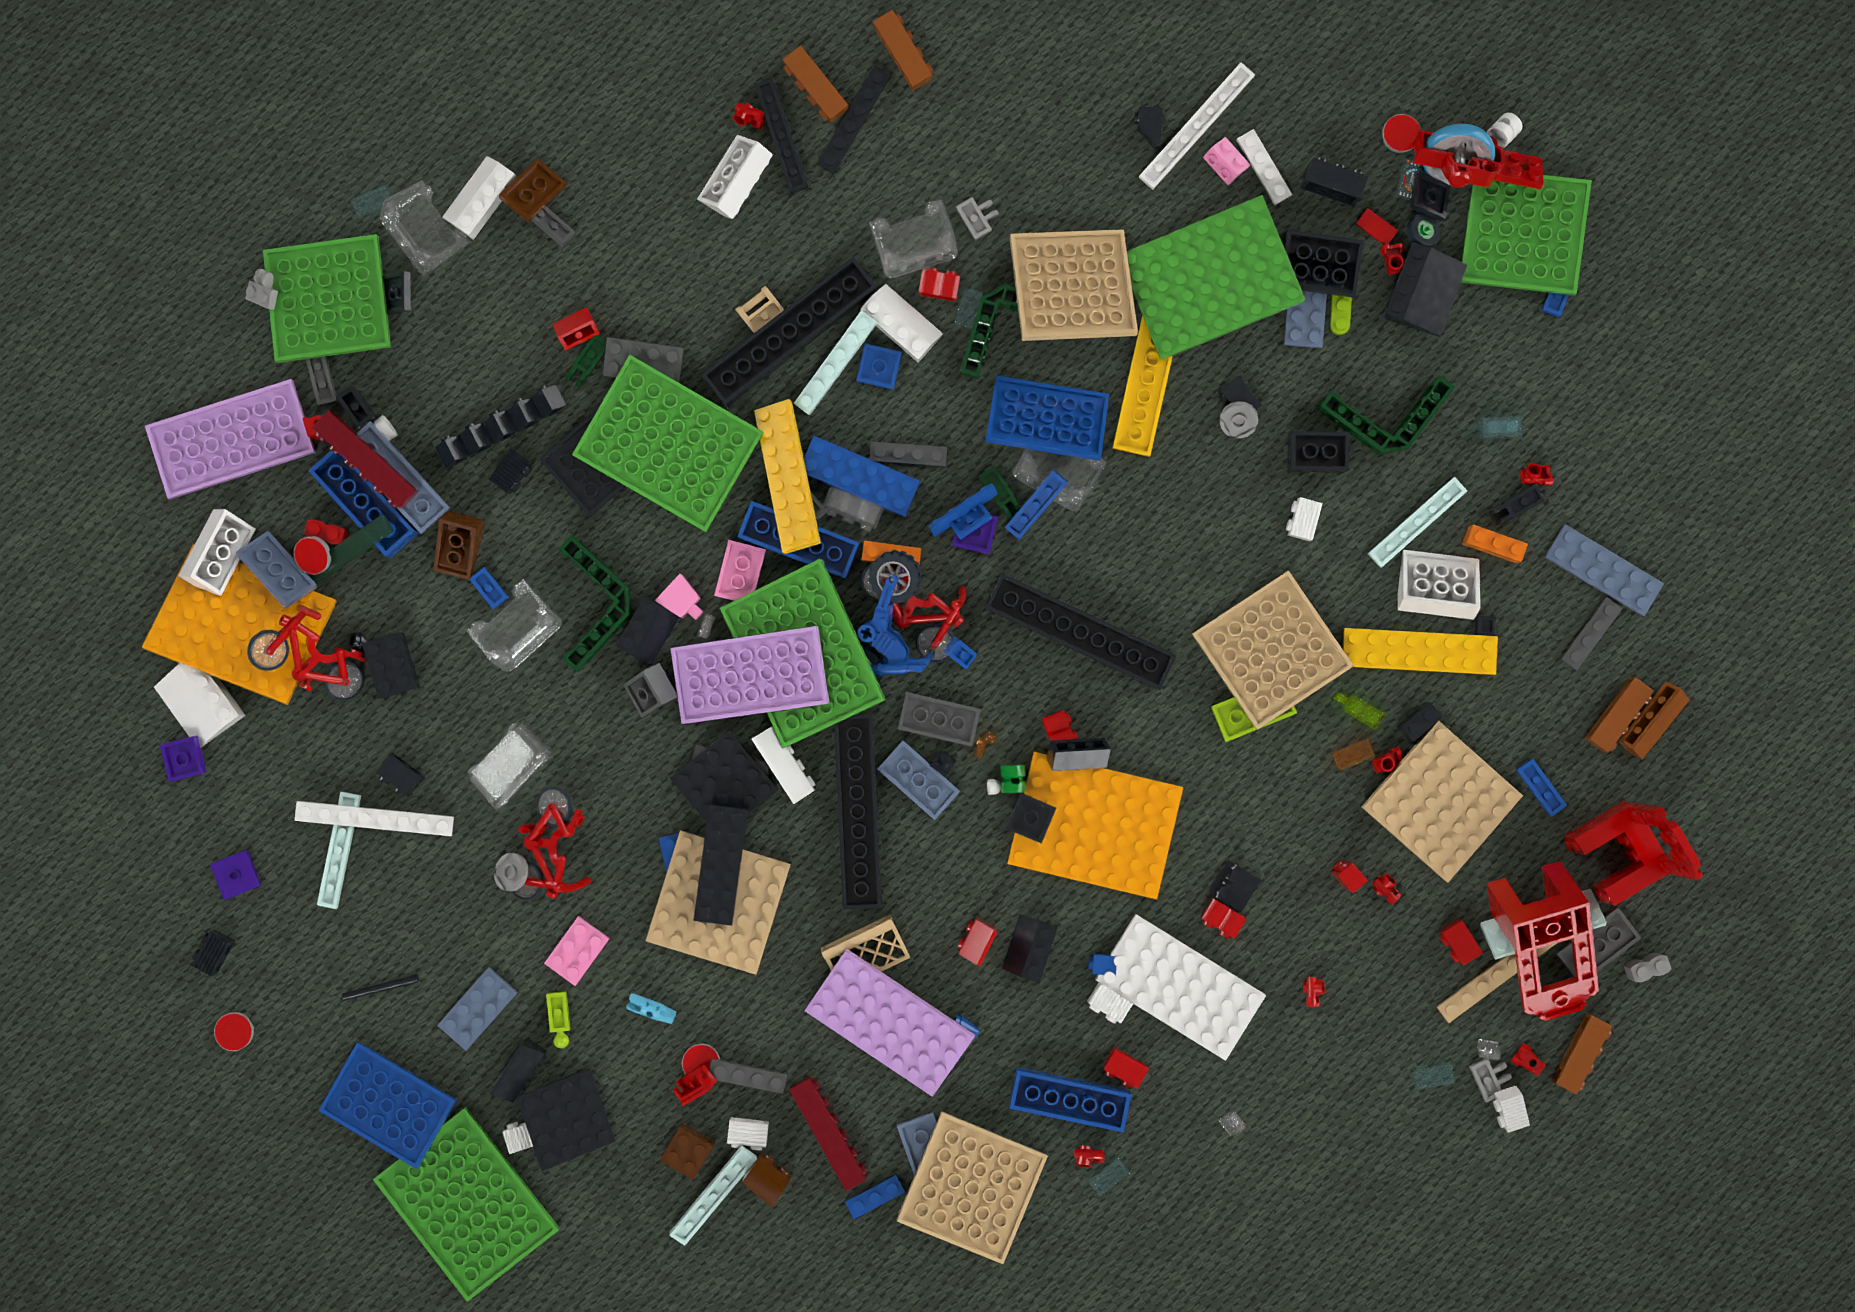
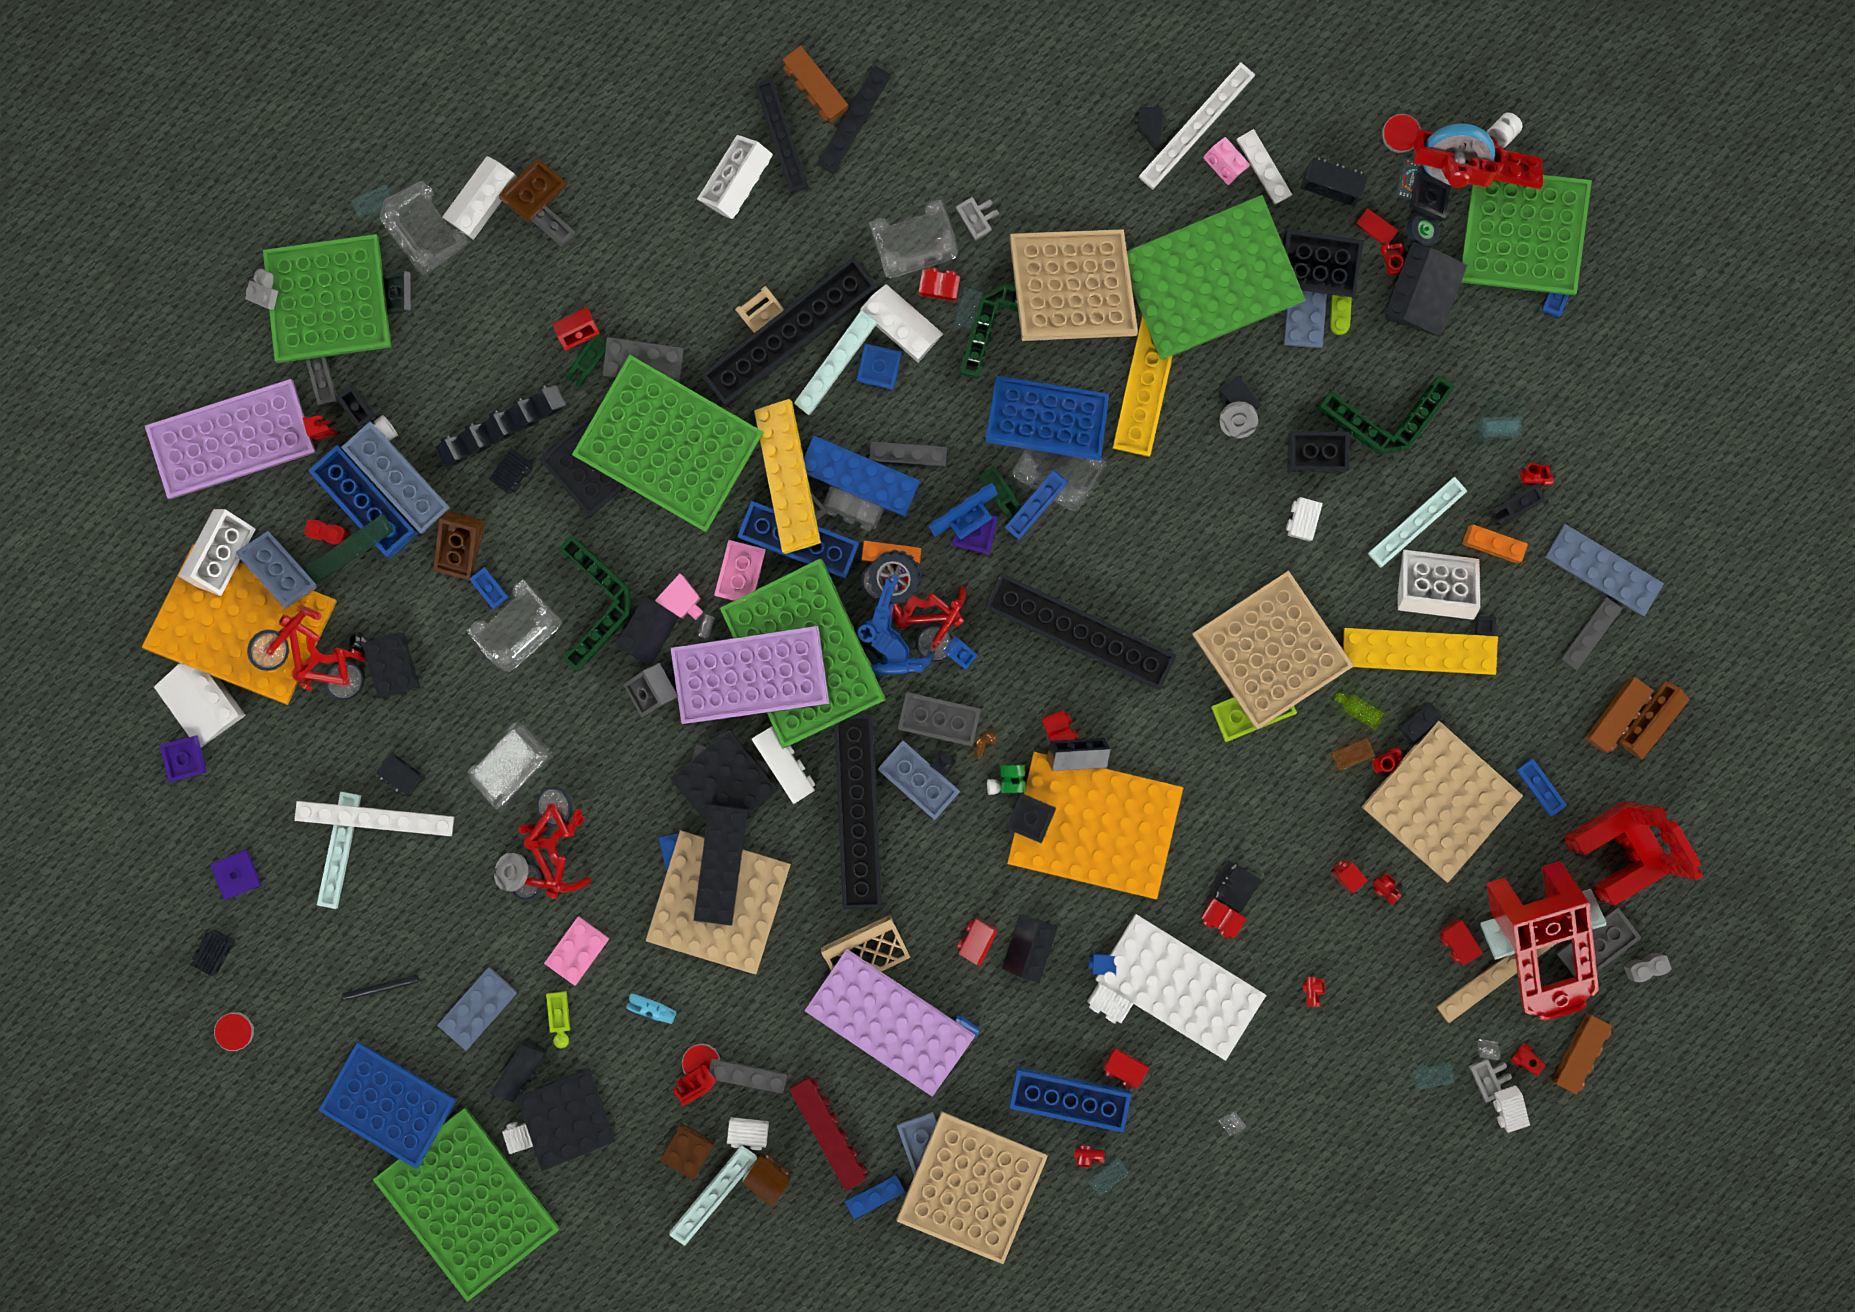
red tile [294,536,331,575] -> none
dark red brick [312,411,419,508] -> none
red plate [733,103,764,130] -> none
dark orange brick [873,10,934,91] -> none

